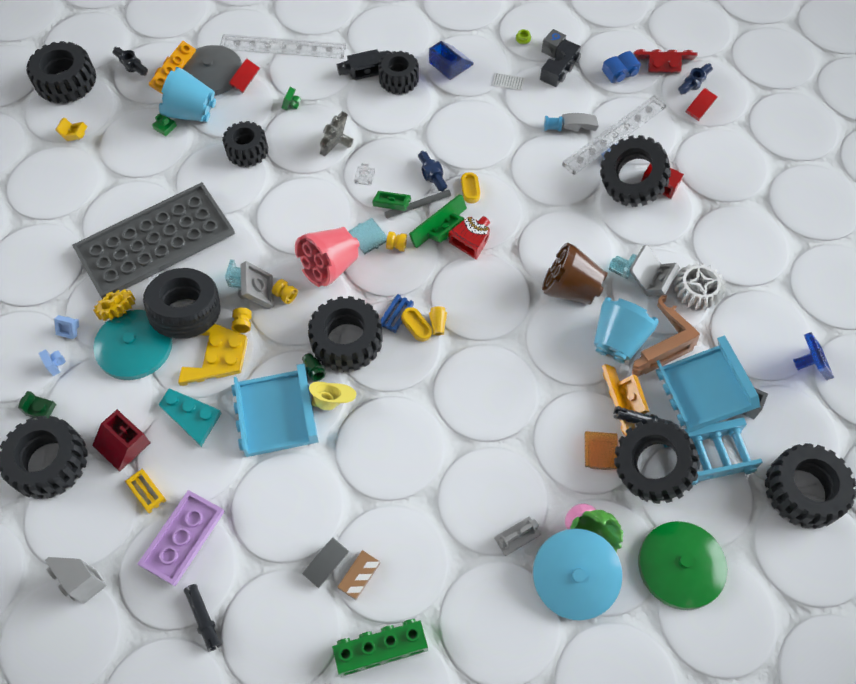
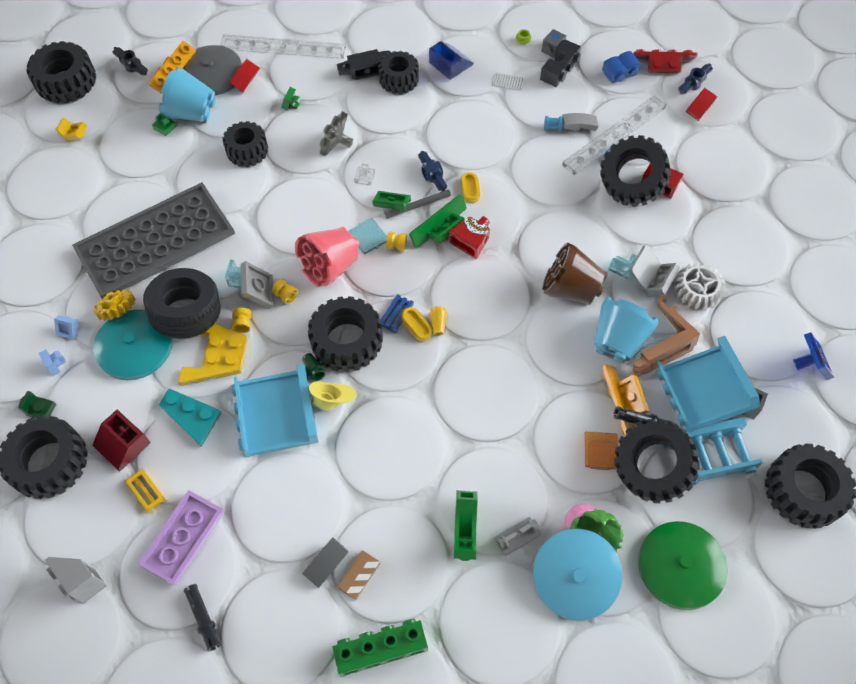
none -> green arch [454,490,478,561]

